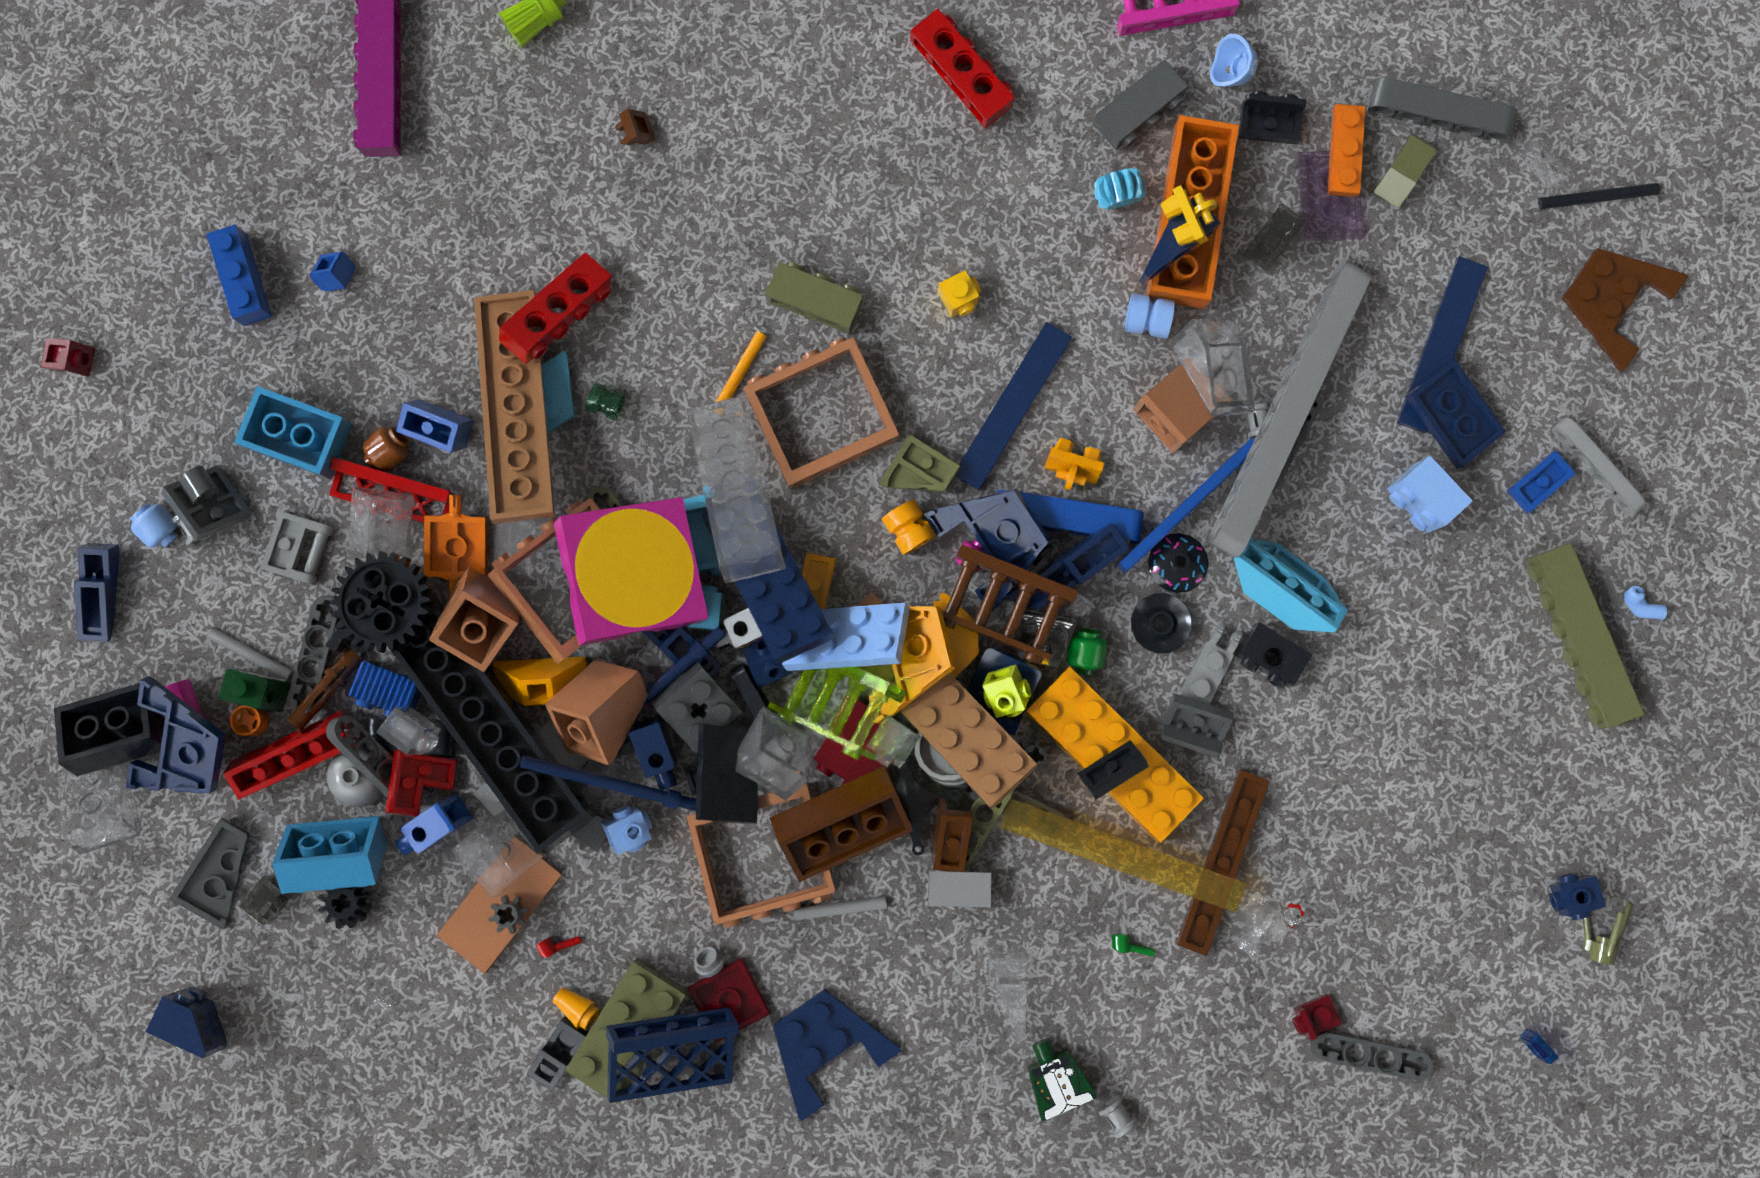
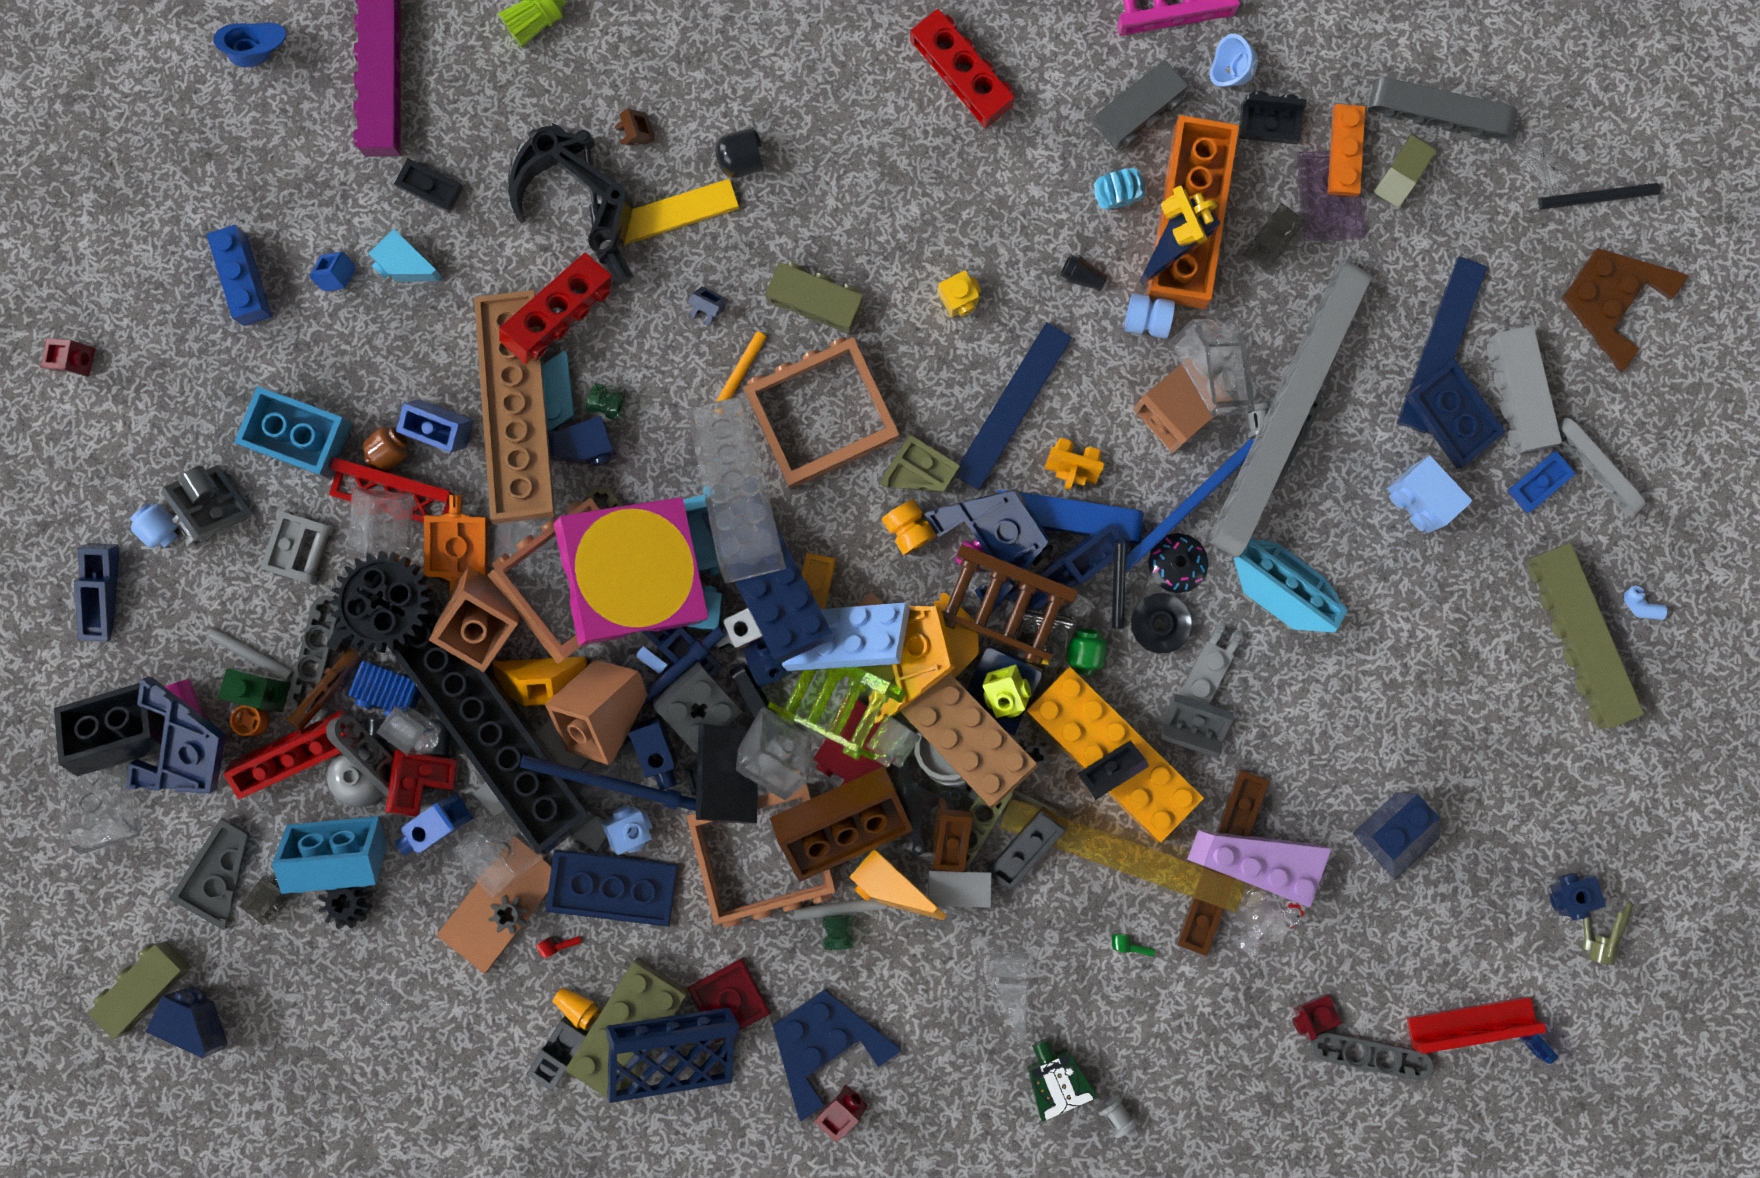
light grey plate [694,947,725,978] -> none
black brick [1236,622,1313,689] -> none
none -> olive brick [87,941,191,1040]
none -> blue piece [213,23,286,68]
none -> medium azure slope [368,229,442,282]
none -> black plate [394,158,463,213]
none -> black piece [508,123,634,286]
none -> dark blue tile [545,849,678,927]
none -> dark blue slope [548,416,616,466]
none -> yellow tile [625,179,739,245]
none -> light blue tile [636,646,670,675]
none -> dark blue tile [688,286,728,326]
none -> black helmet [715,127,764,178]
none -> dark red bracket [813,1085,868,1143]
none -> clear green wheel [822,915,854,950]
none -> light orange slope [850,849,947,920]
none -> black tile [987,806,1068,891]
none -> black cone [1060,254,1107,291]
none -> black bar [1112,539,1127,629]
none -> lavender wedge [1187,830,1331,907]
none -> dark blue slope [1352,792,1440,880]
none -> red fence [1406,996,1547,1054]
none -> light grey brick [1487,325,1562,455]

